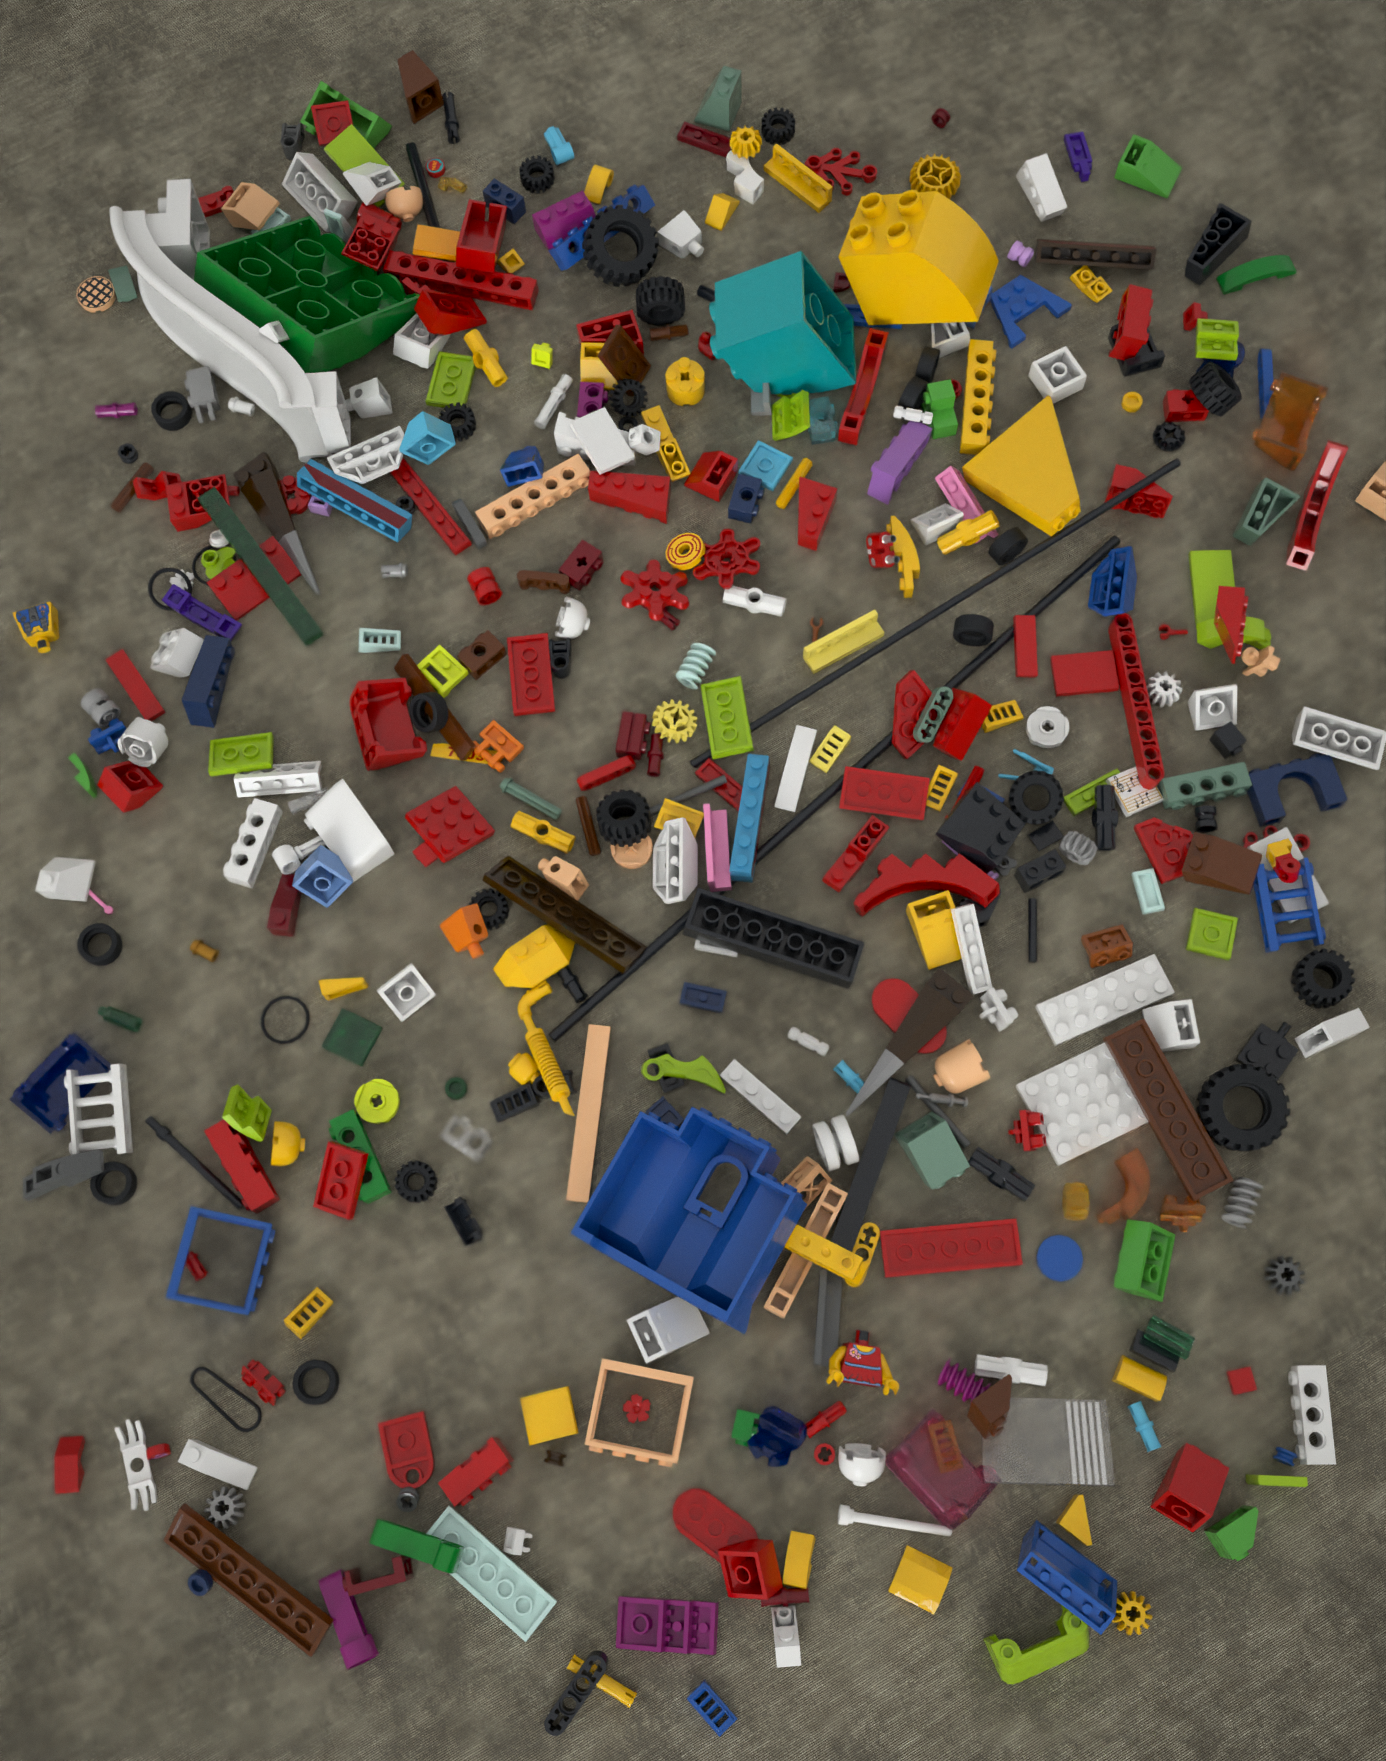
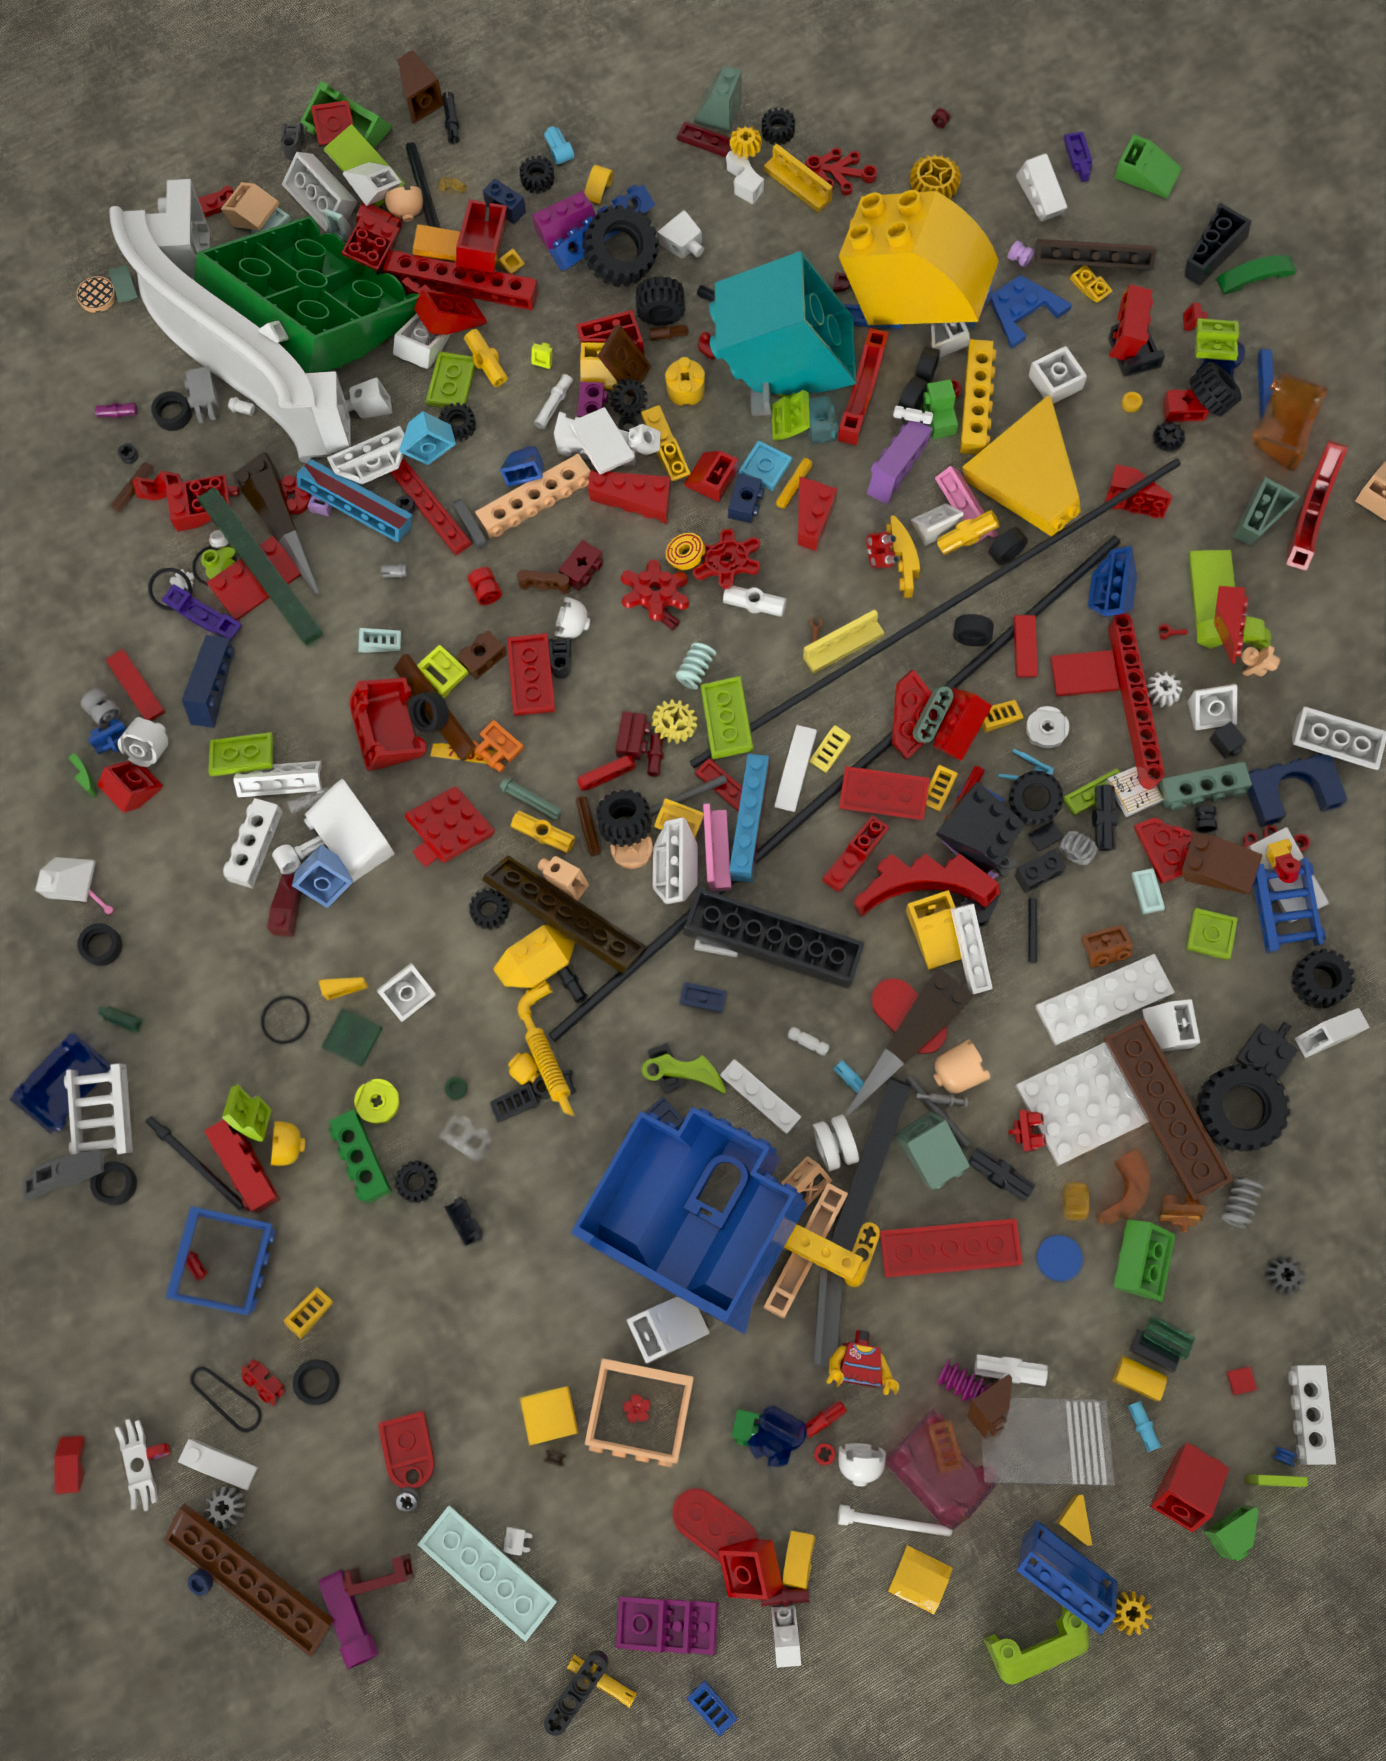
torso [13,601,59,653] -> none
white slope [150,628,204,678] -> none
pearl gold pin [190,939,219,963] -> none
red tile [313,1141,368,1220] -> none
green beam [369,1518,465,1574] -> none
red tile [426,158,445,178] -> none
red wedge [438,1437,514,1507] -> none
orange torso [439,903,488,959] -> none
light nougat tile [566,1024,611,1203] -> none
yellow slope [705,193,740,231] -> none
white hips [979,987,1018,1032] -> none

